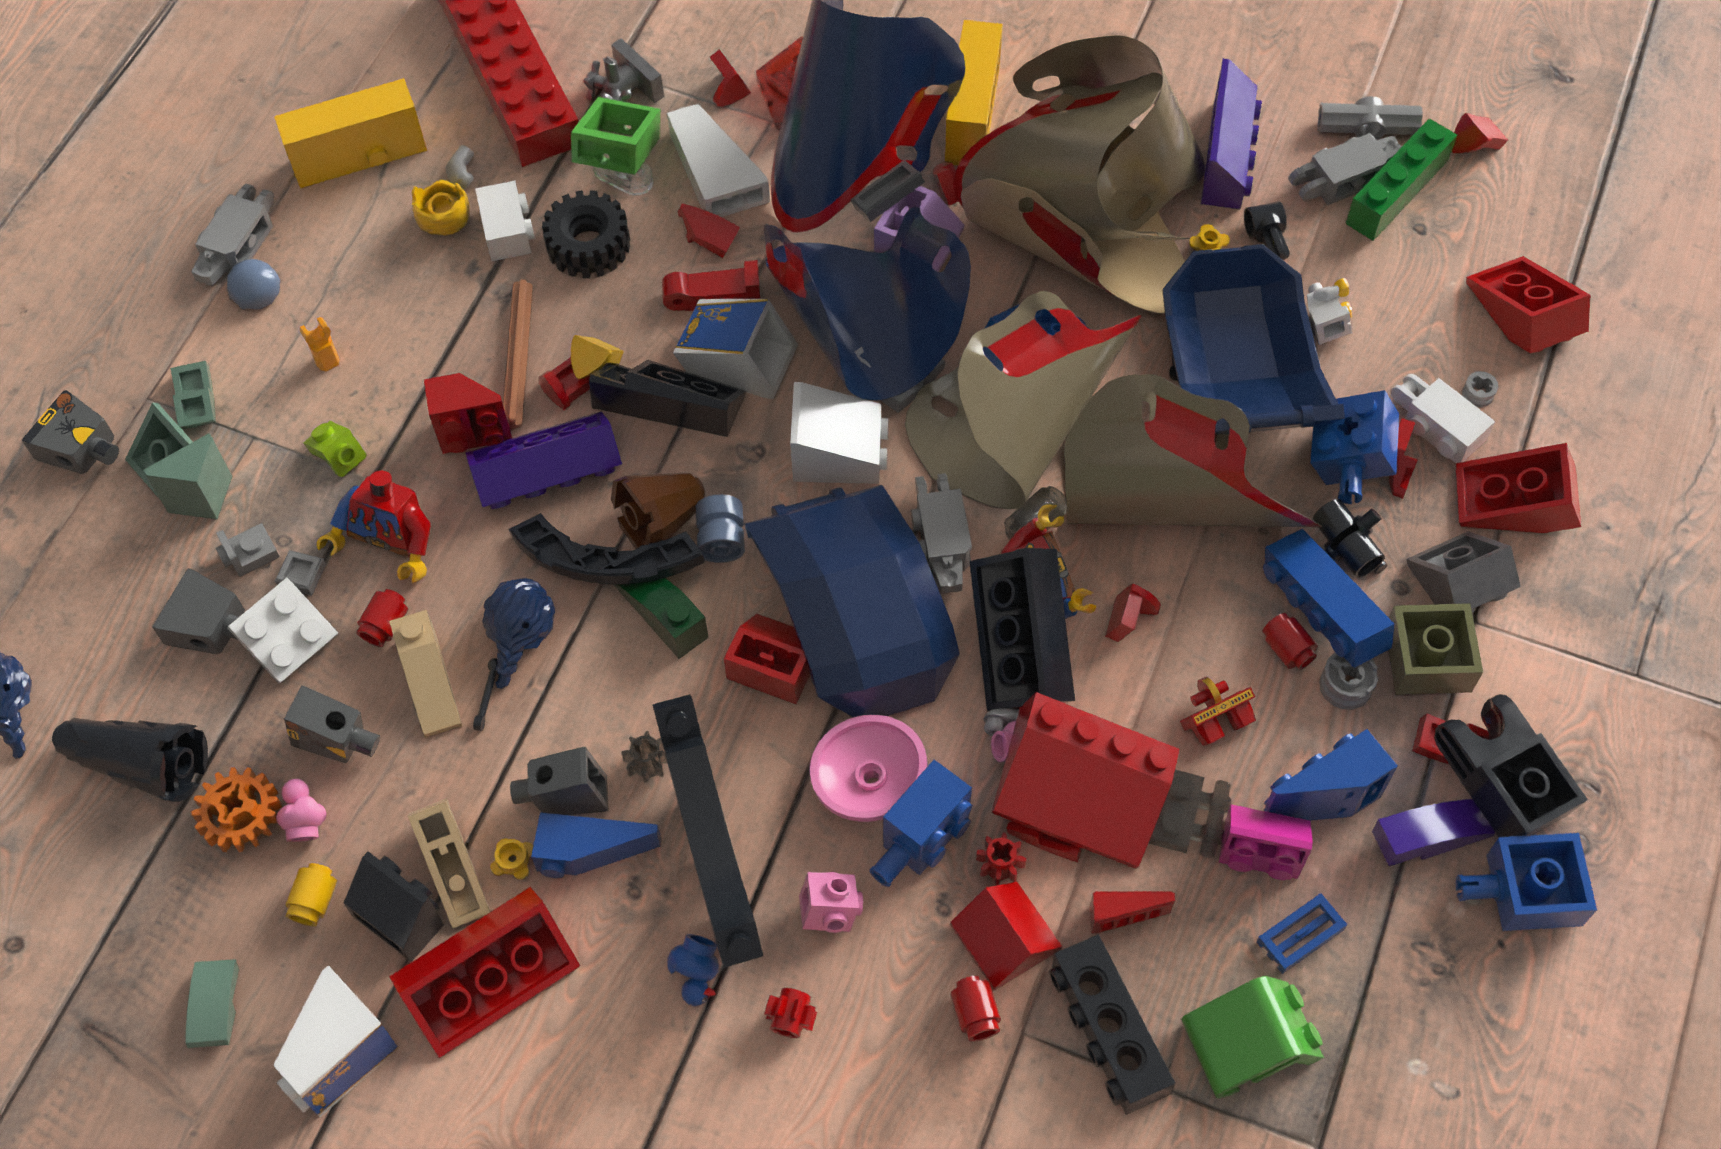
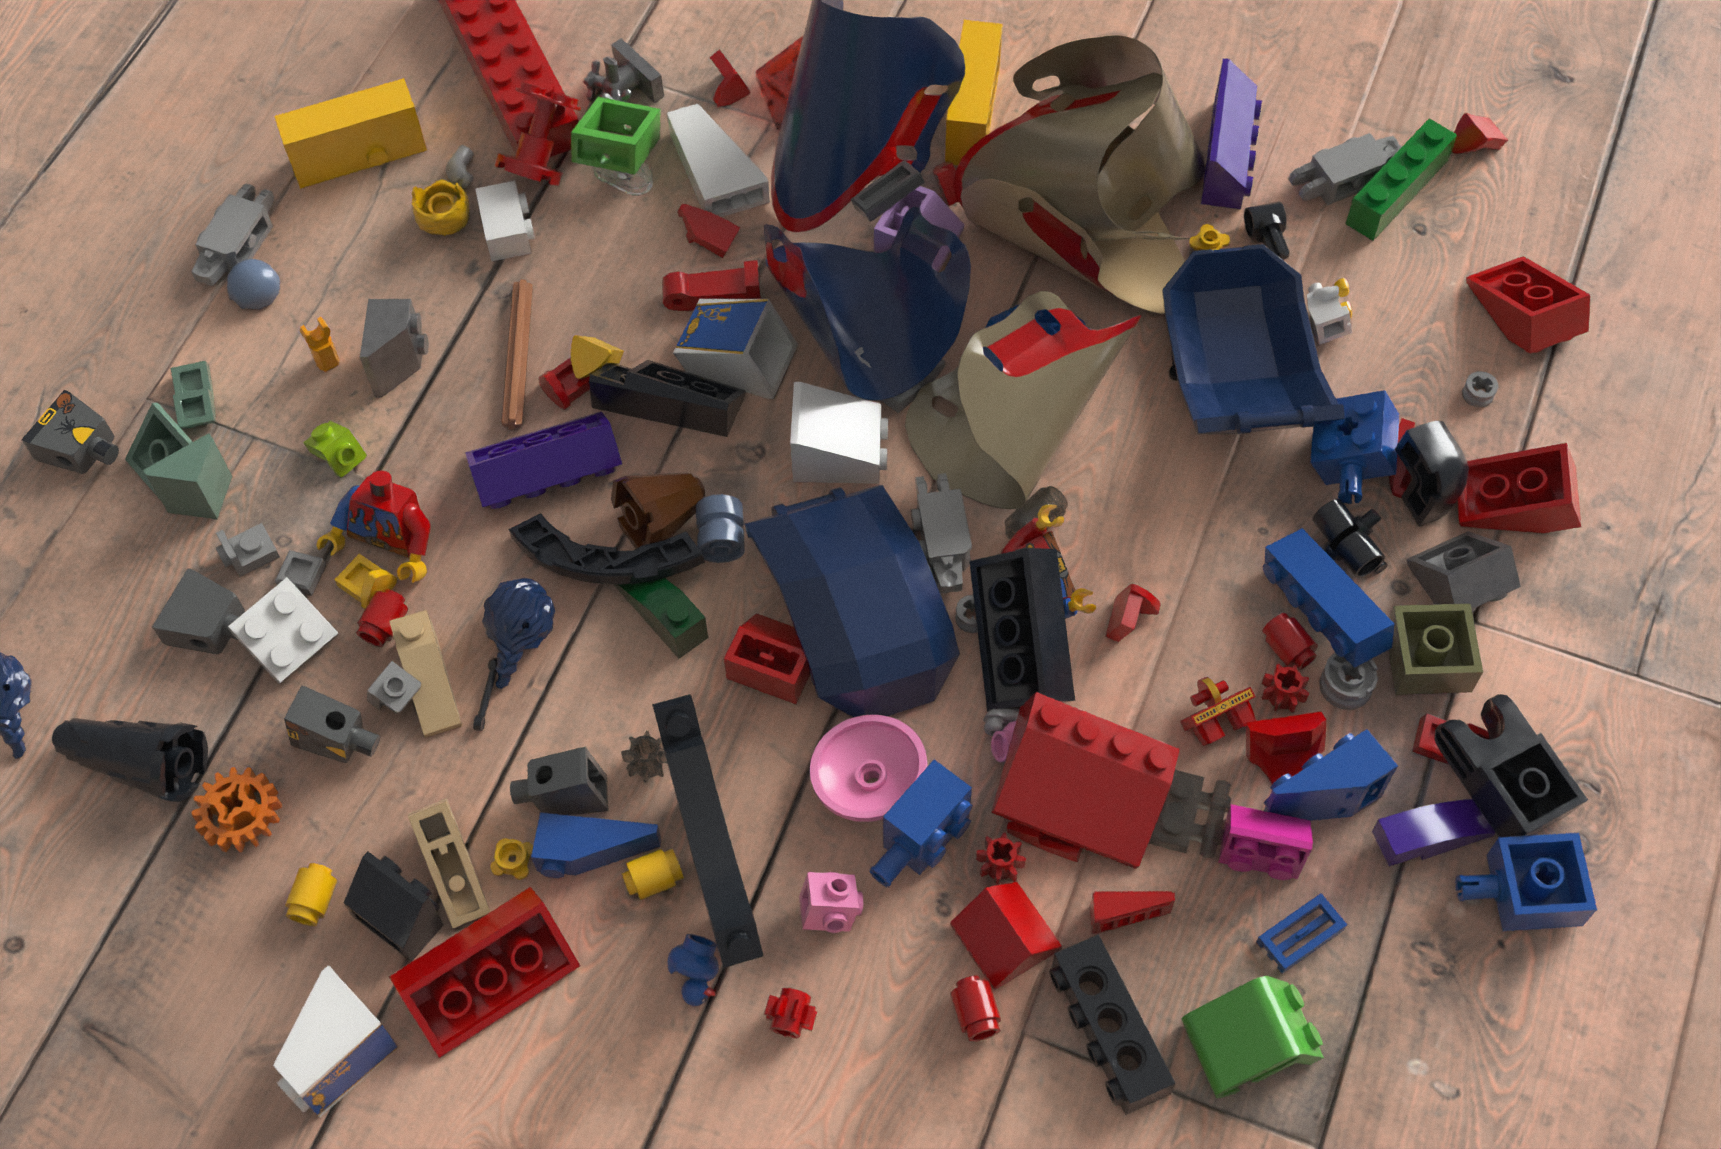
sand green slope [185,959,239,1048] -> none
bright pink animal [276,779,326,842] -> none
red slope [424,373,512,454] -> none
black tyre [542,190,630,278] -> none
dark tan piece [1064,374,1322,527] -> none
light grey piece [1317,96,1423,140] -> none
white brick [1391,374,1495,463] -> none
none -> yellow tile [334,554,397,609]
none -> flat silver slope [360,299,428,397]
none -> light grey bracket [367,661,421,714]
none -> red piece [494,82,581,186]
none -> yellow brick [621,849,684,900]
none -> light grey bush [955,595,978,633]
none -> red slope [1246,711,1327,784]
none -> red gear [1261,664,1310,713]
none -> black brick [1395,421,1469,527]

